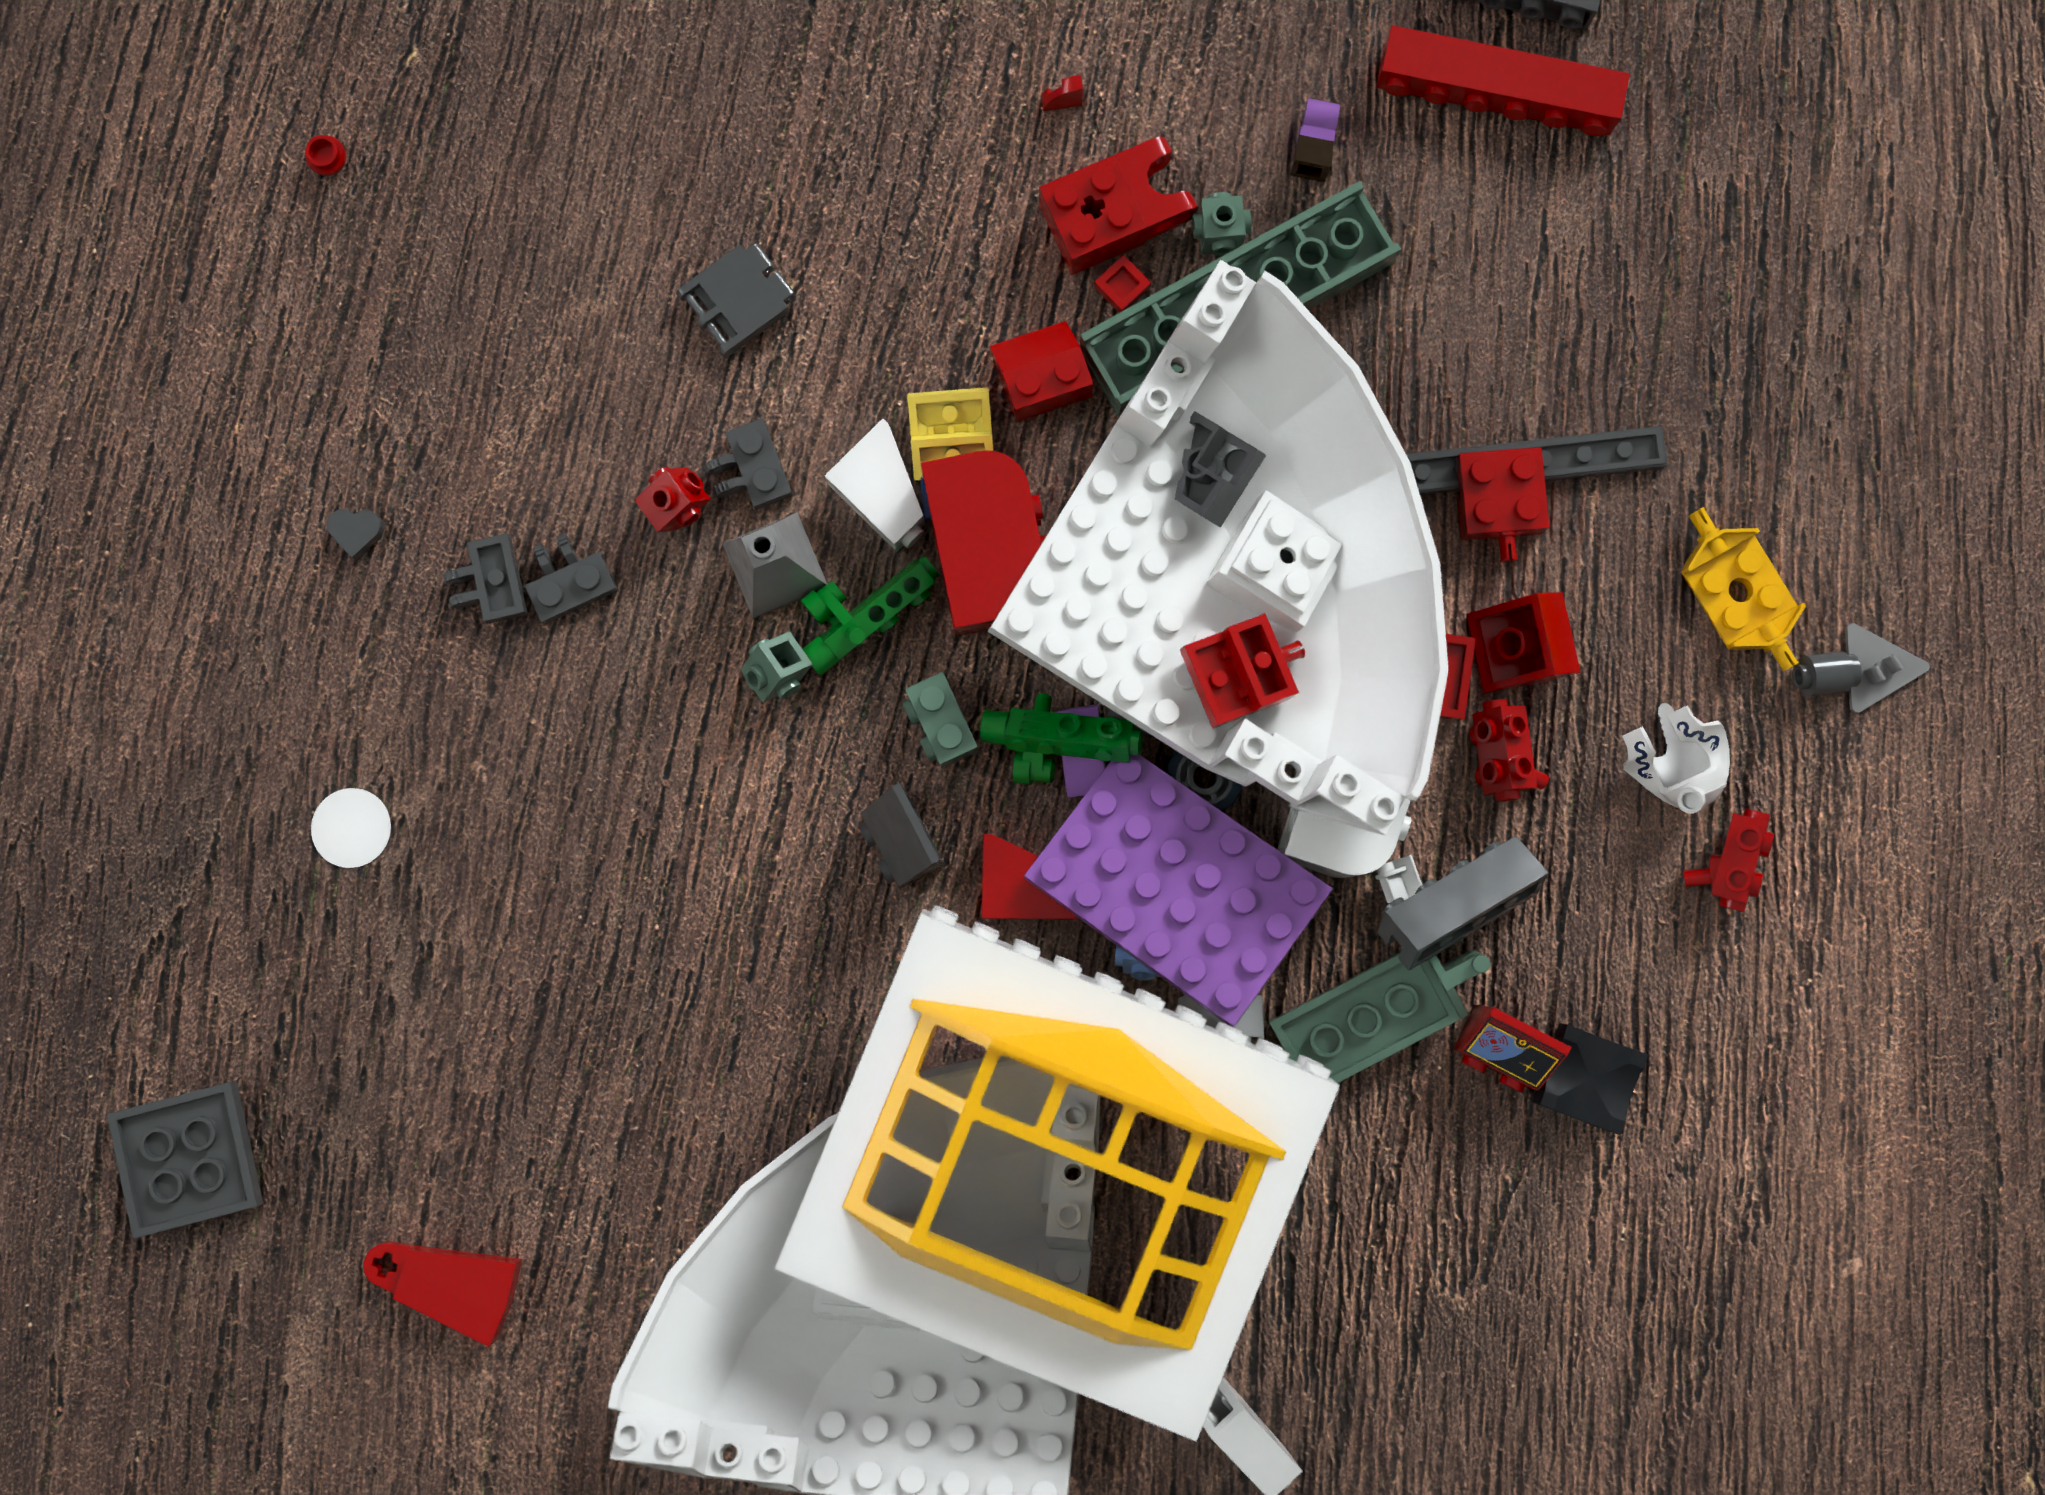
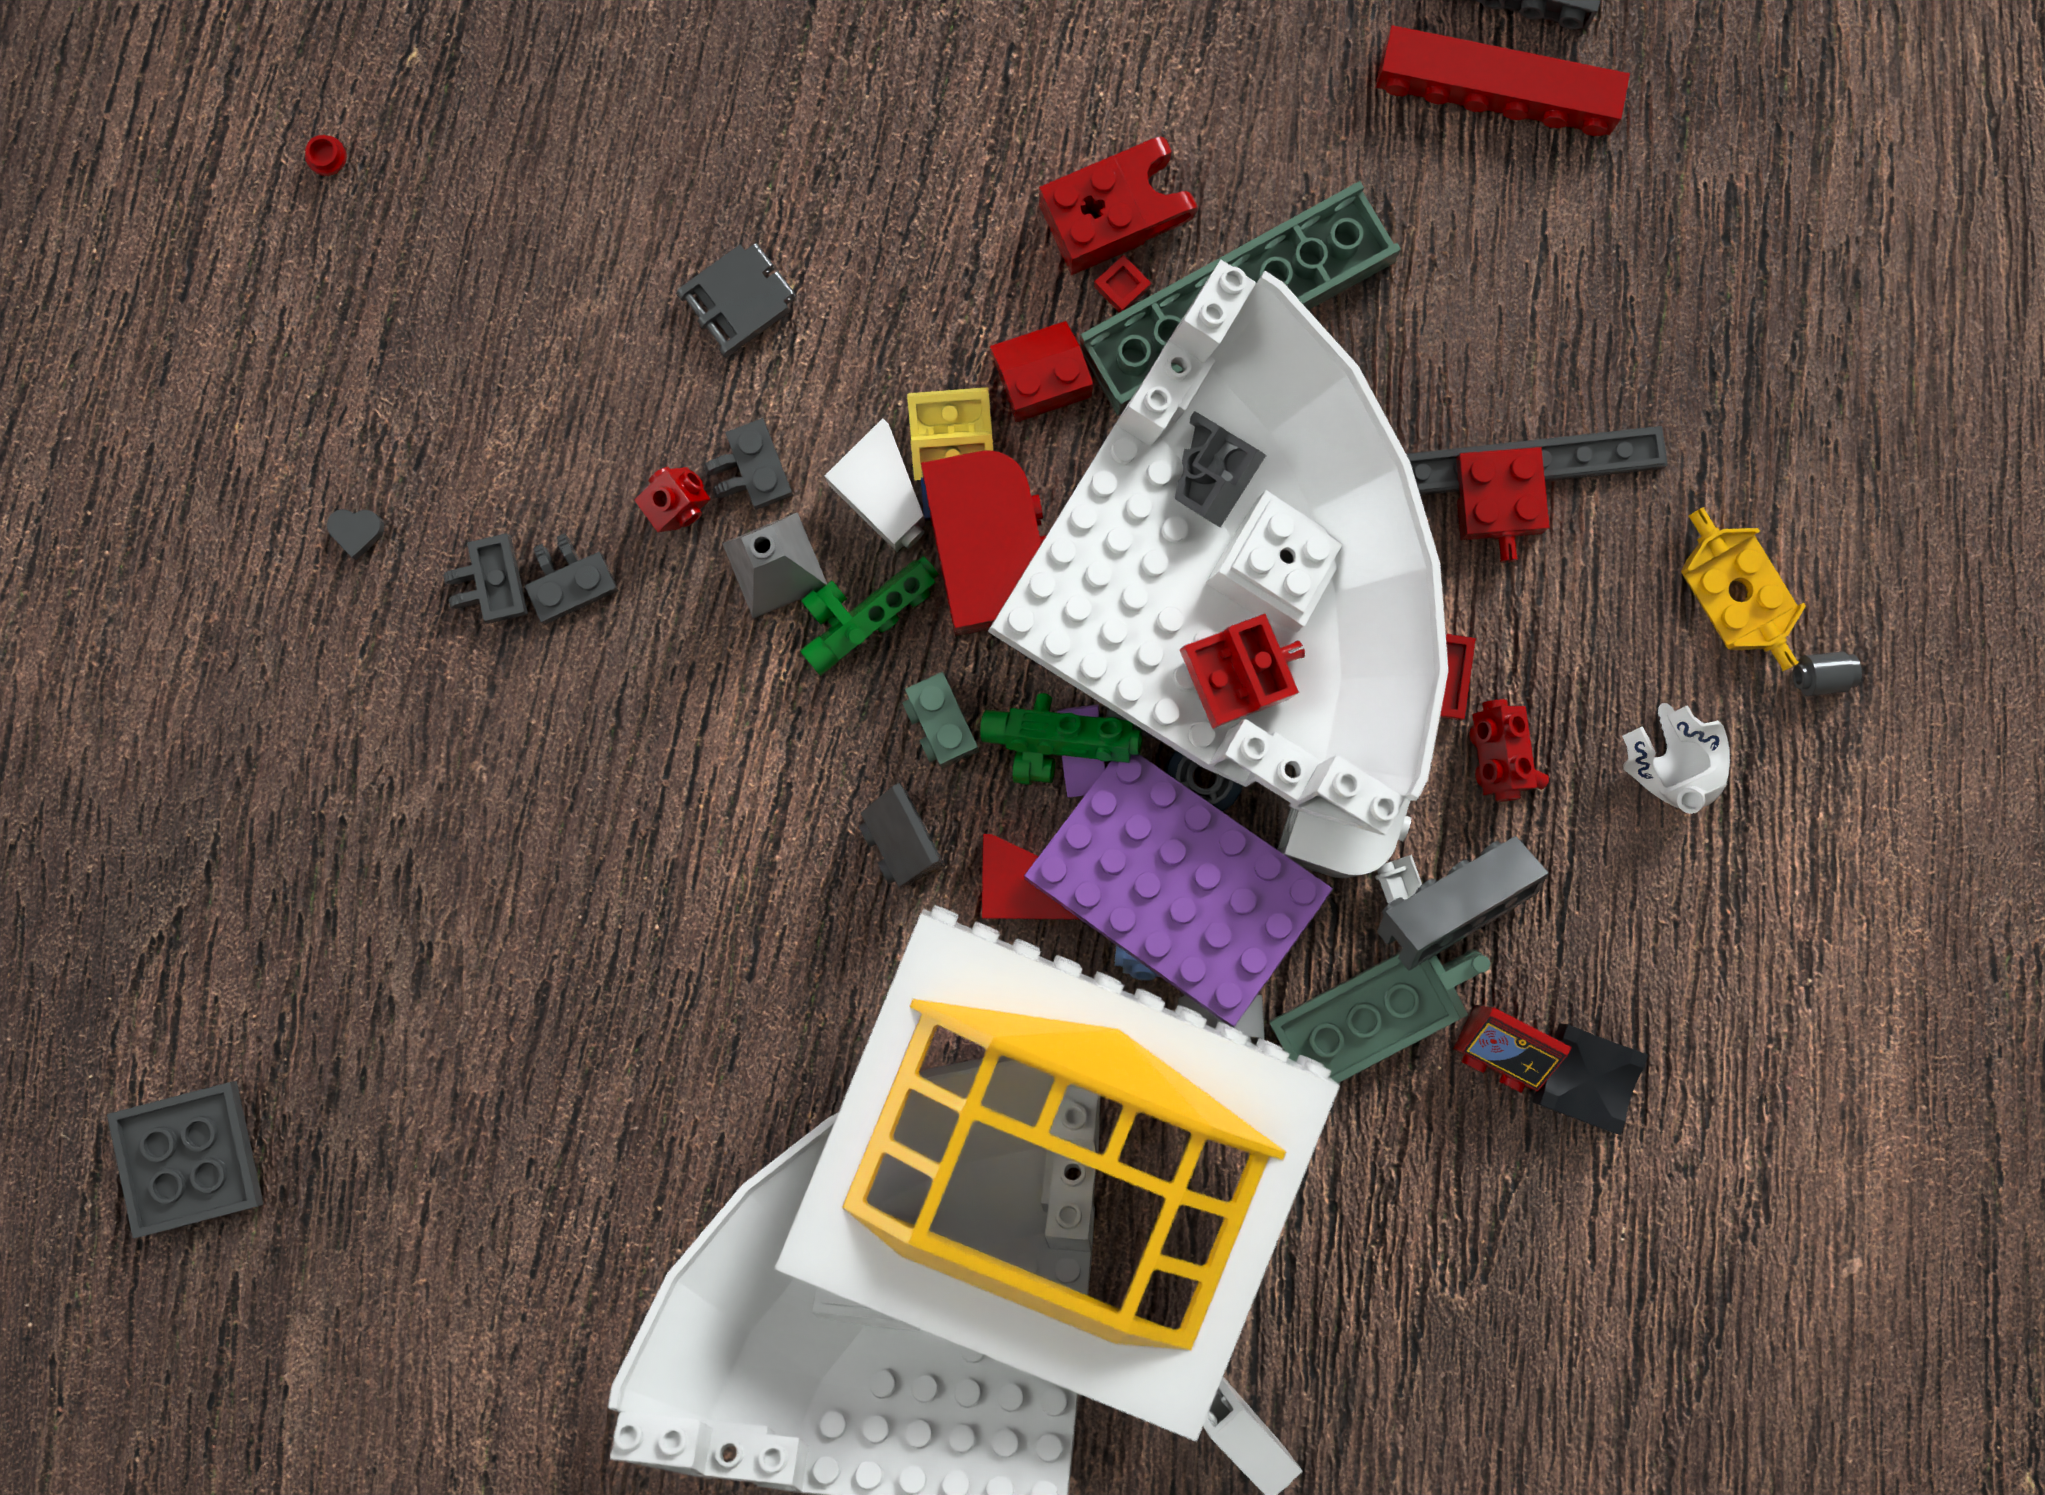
white sticker [311,788,391,868] -> none
red piece [363,1241,522,1347] -> none
sand green brick [741,631,813,703] -> none
red tile [1041,75,1083,112] -> none
sand green brick [1192,192,1252,256] -> none
leg [1290,98,1340,182] -> none
red slope [1466,592,1581,693] -> none
red brick [1684,809,1775,912] -> none
light grey piece [1845,623,1930,713] -> none

